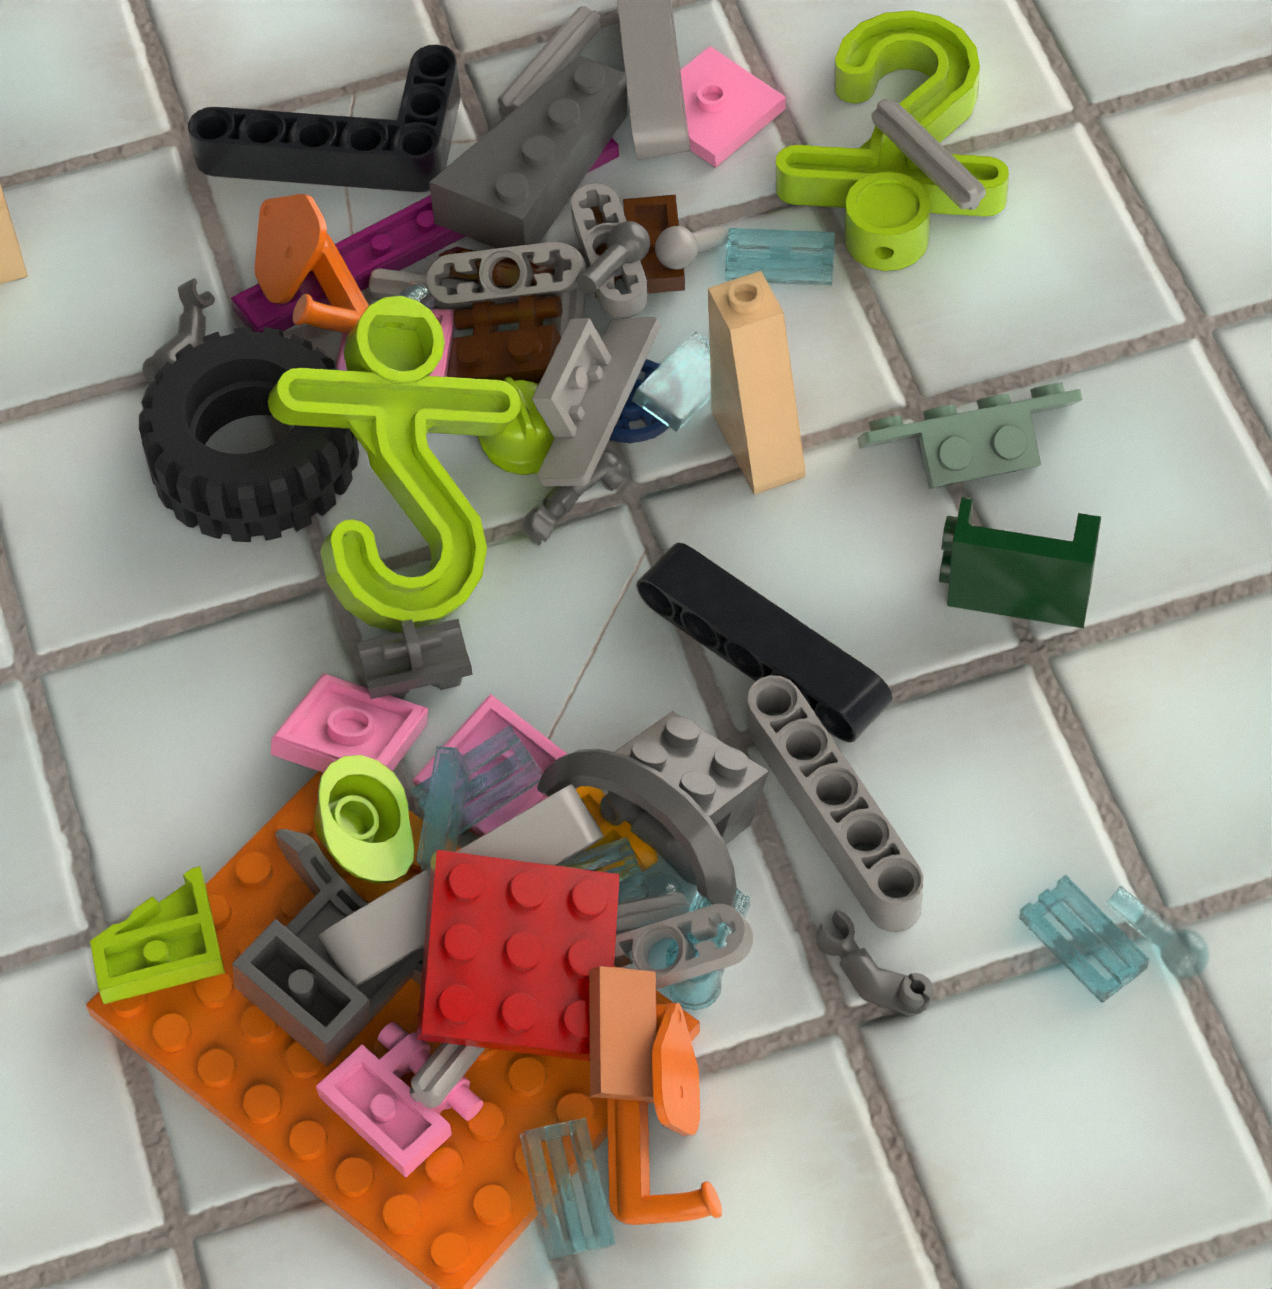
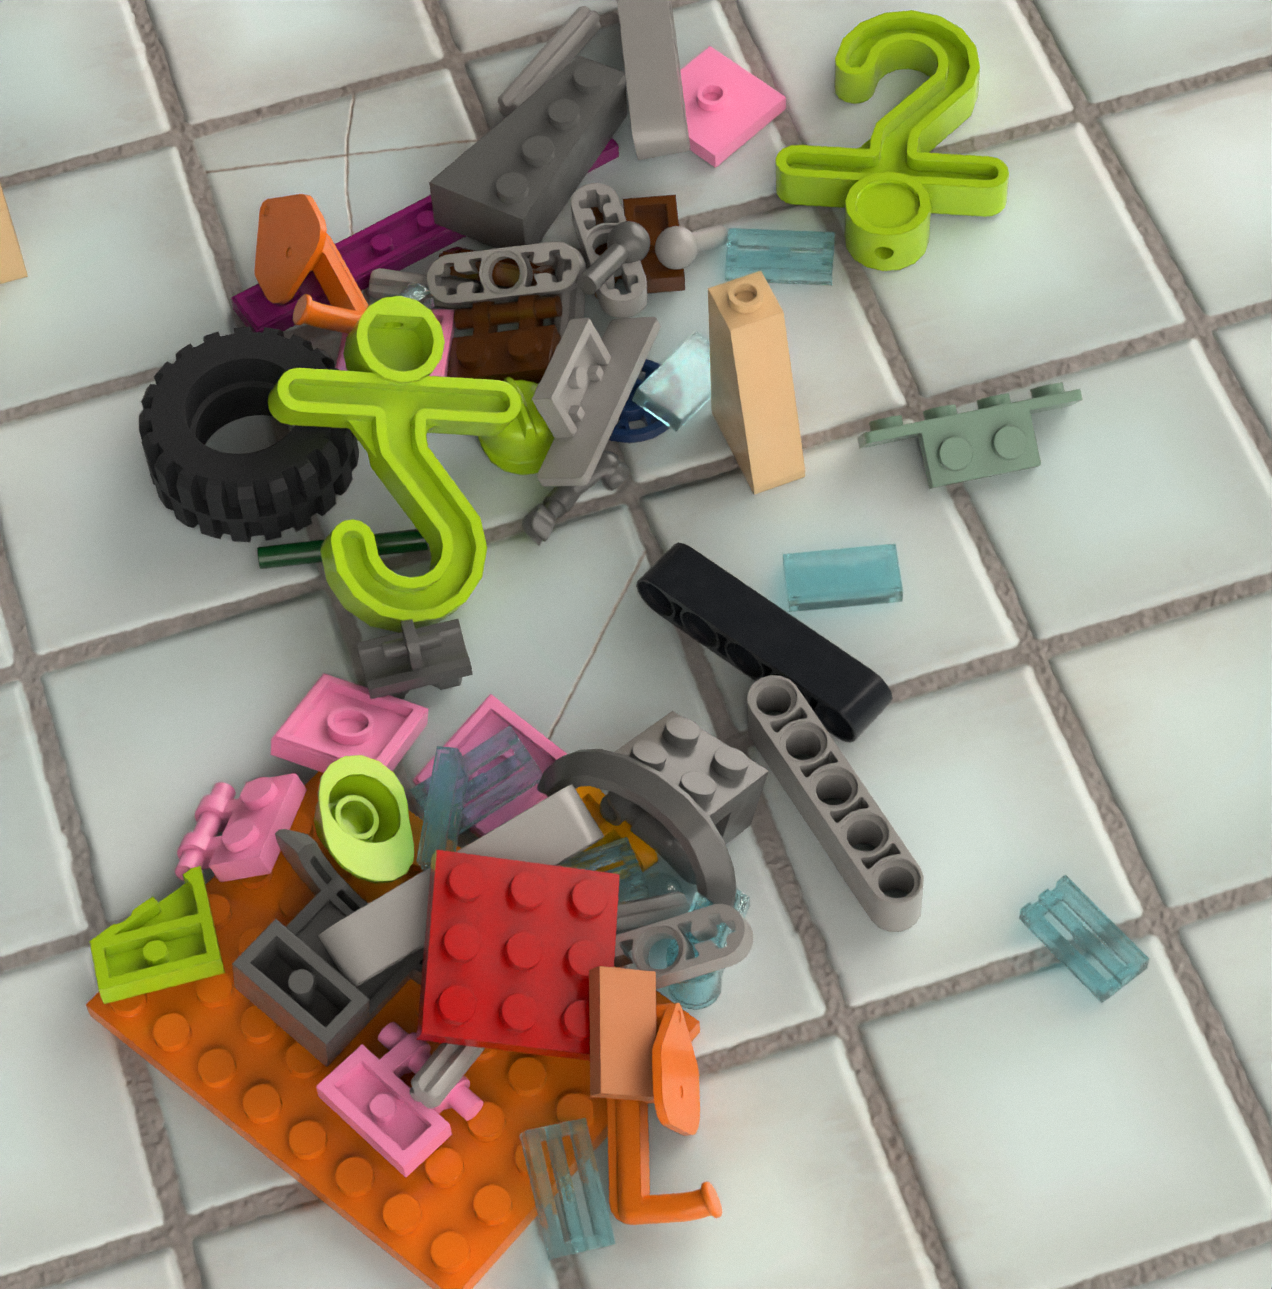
dark grey arm [142,278,215,385] -> none
black beam [188,44,461,192] -> none
dark grey arm [816,910,933,1016] -> none
light grey axle [871,99,986,210] -> none
dark green panel [939,497,1101,629] -> none
clear light blue bar [1105,886,1210,978] -> none
none -> bright pink plate [175,773,307,882]
none -> dark green bar [257,529,428,569]
none -> clear light blue tile [783,544,903,612]

